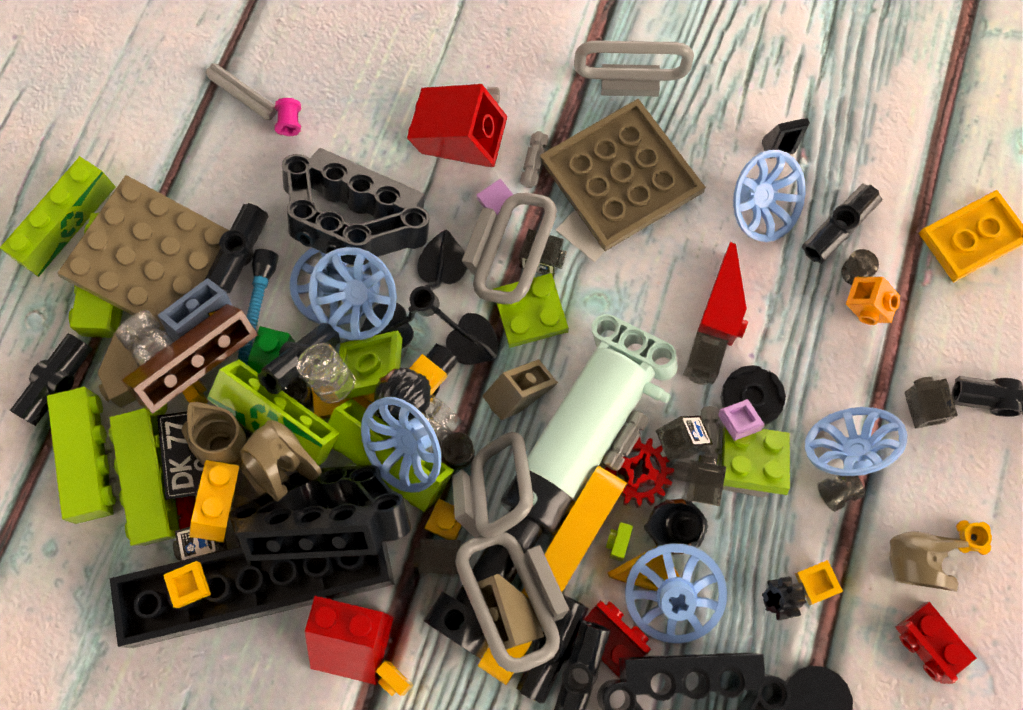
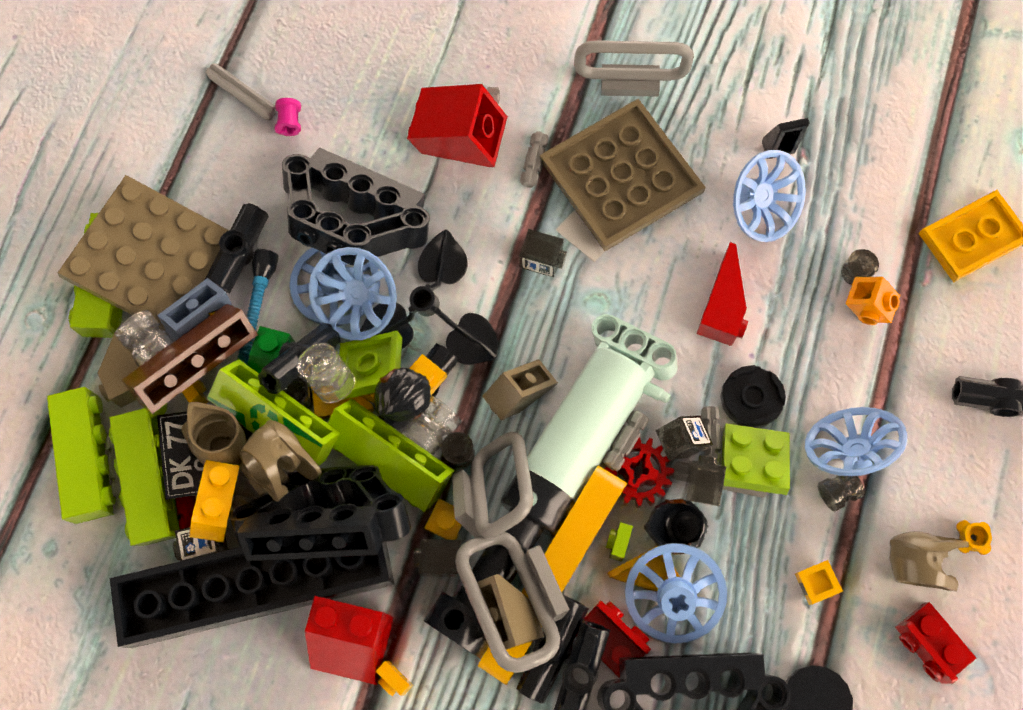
lime brick [0,156,116,277] -> none
black piece [10,333,93,426] -> none
yellow plate [163,561,211,609] -> none
light blue wheel [361,397,441,493] -> none
light grey bar [462,192,557,304] -> none
lavender tile [477,179,513,215] -> none
lime plate [493,273,569,348] -> none
clear smoke brick [683,331,728,385] -> none
lavender tile [718,399,765,441] -> none
black gear [762,576,807,620] -> none
black piece [802,183,883,264] -> none
clear smoke brick [904,377,958,429] -> none

